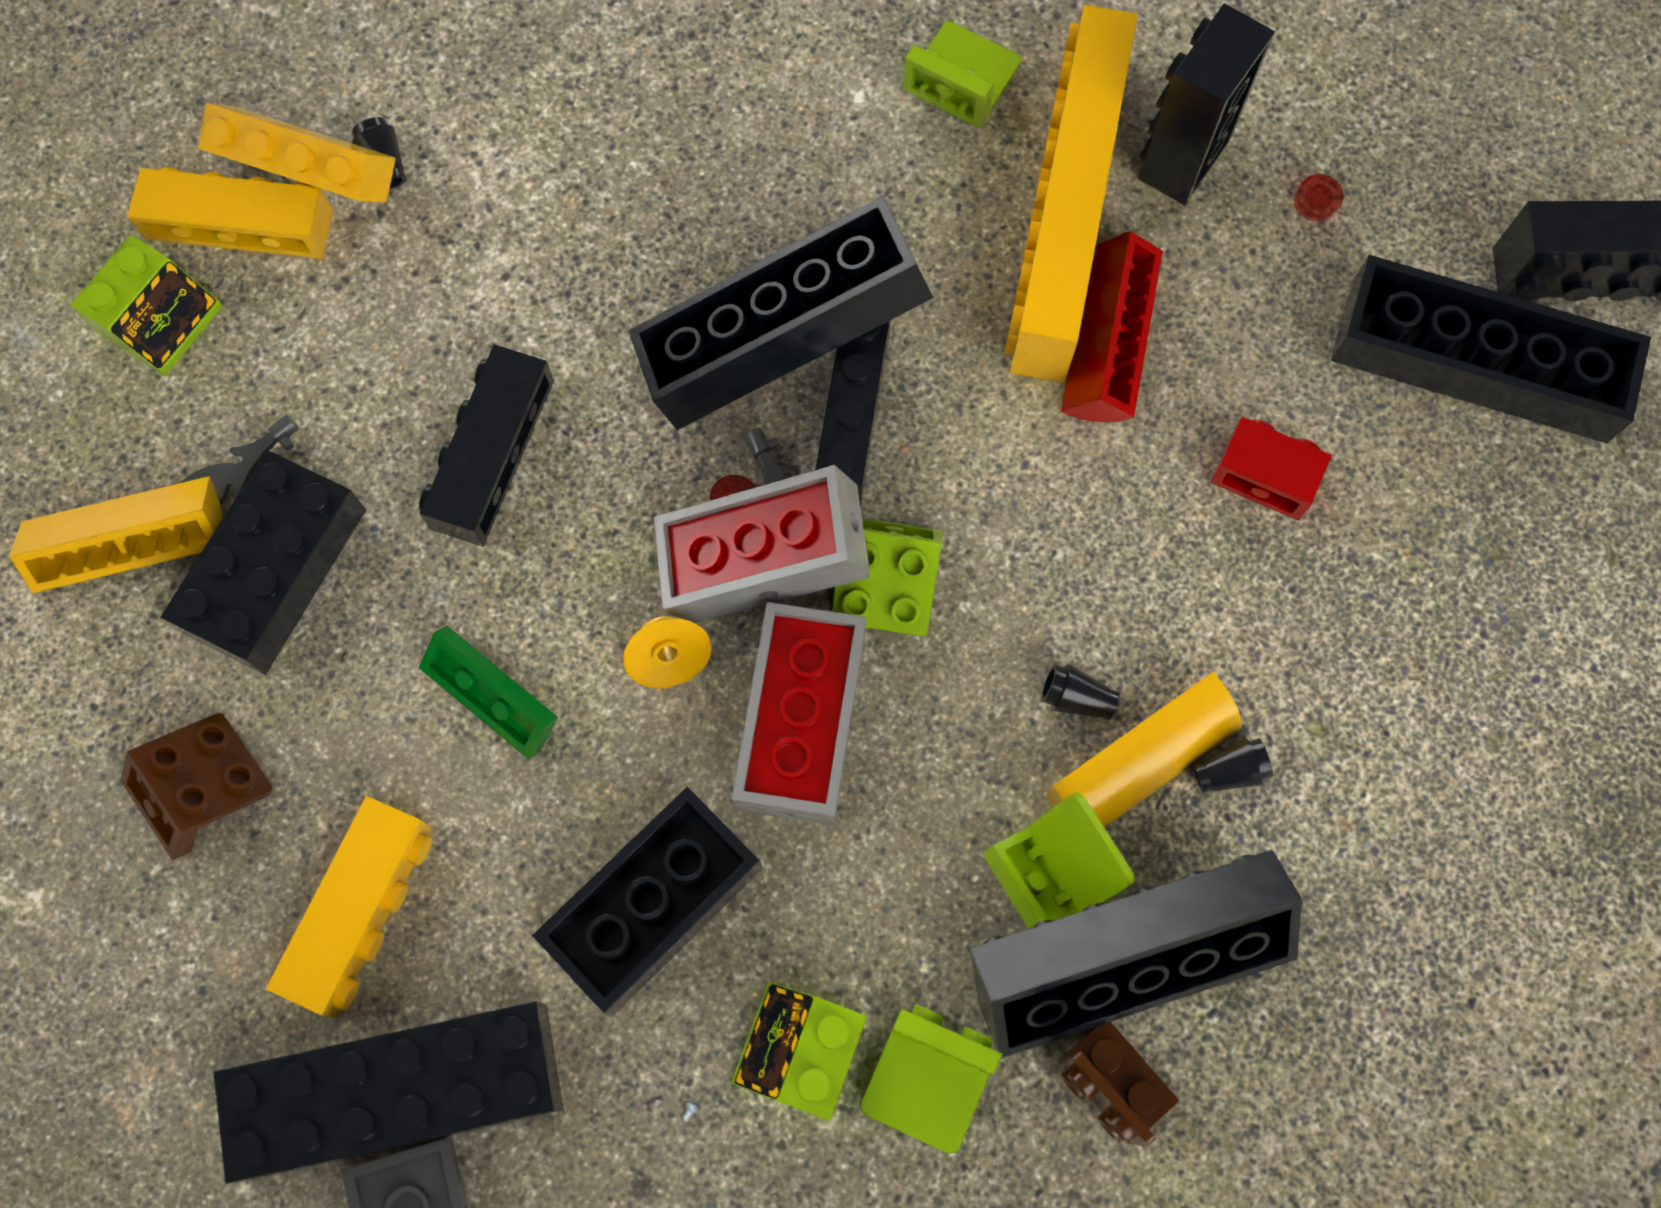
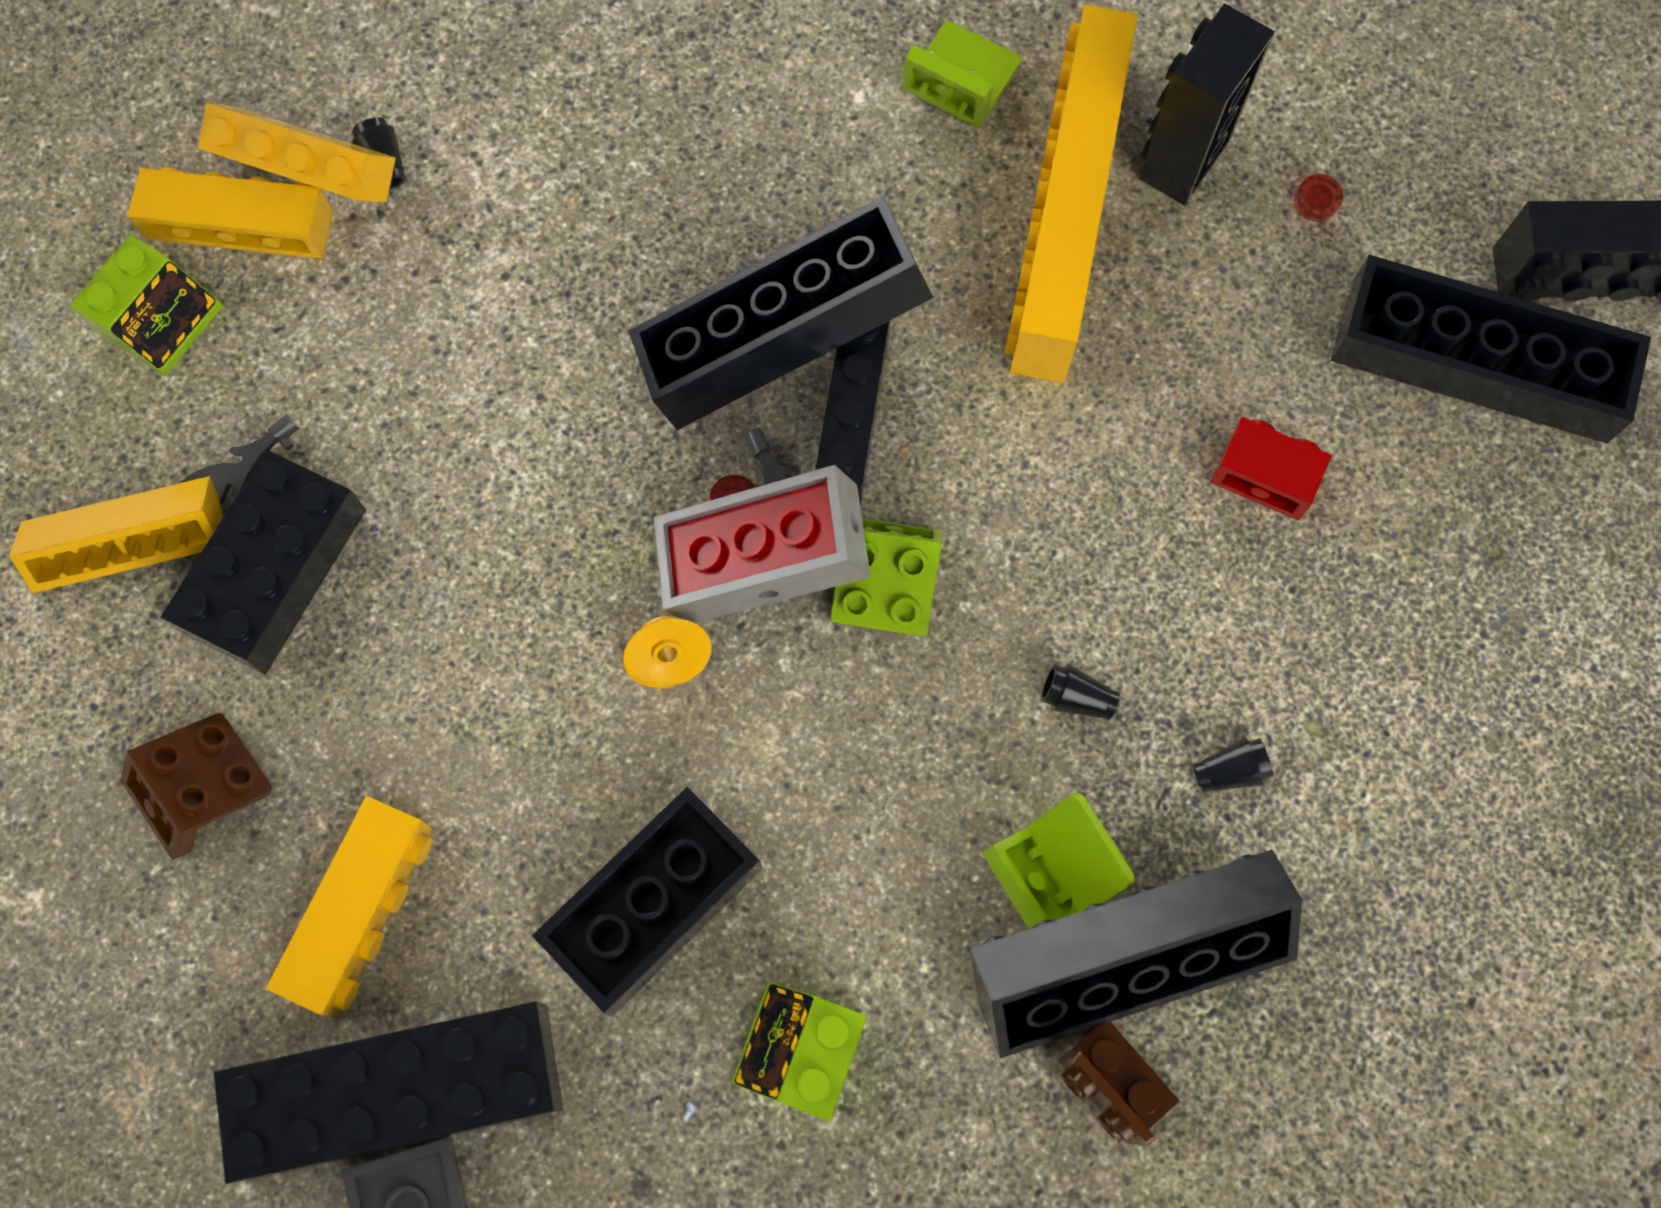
green plate [418,626,558,760] -> none
black brick [419,344,554,547] -> none
red brick [731,602,867,826] -> none
lime bracket [861,1004,1002,1154] -> none
yellow brick [1046,671,1242,828] -> none
red brick [1061,231,1163,422] -> none

